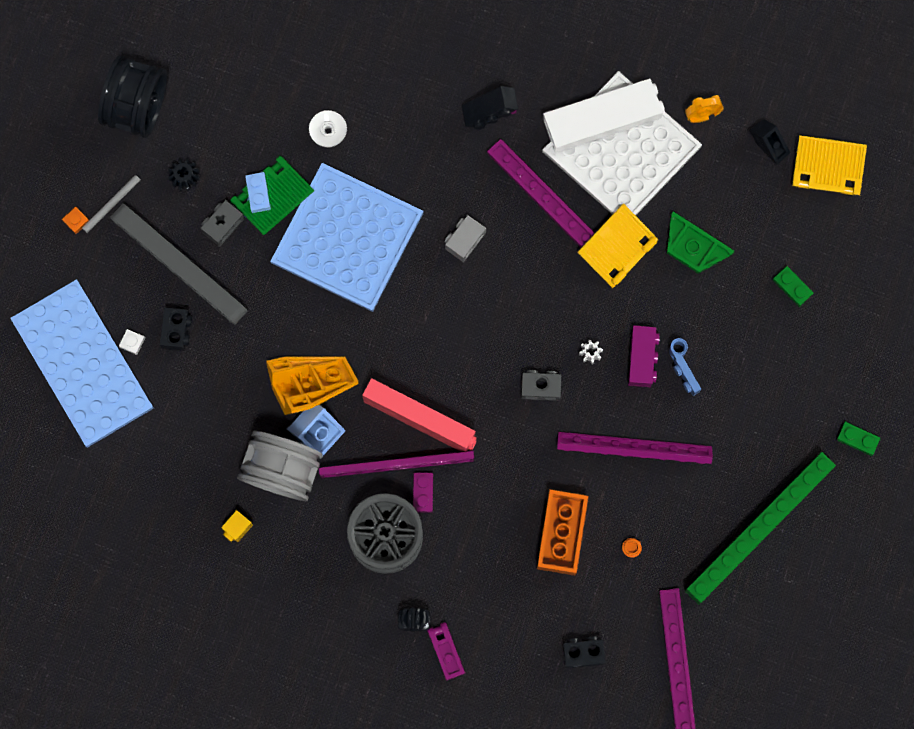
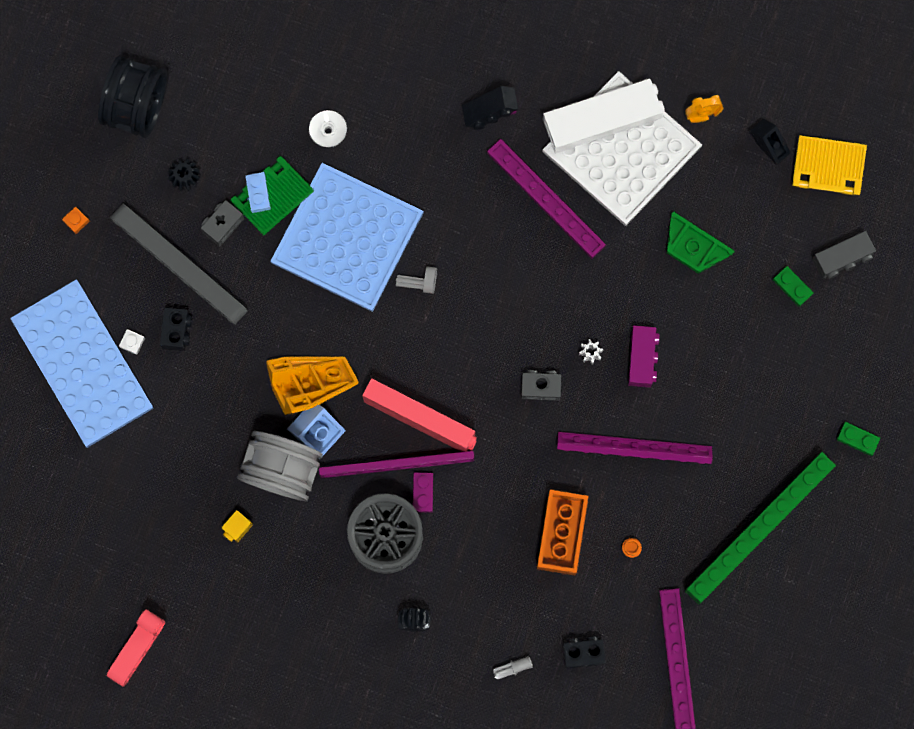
light grey bar [82,175,140,233] -> none
magenta plate [428,622,465,681] -> none
light grey brick [445,215,486,262] -> none
yellow window [577,203,658,288] -> none
medium blue plate [669,338,701,396] -> none
none -> coral beam [106,609,165,687]
none -> light grey piece [396,267,437,294]
none -> light grey axle [493,656,533,679]
none -> dark grey brick [812,231,876,279]

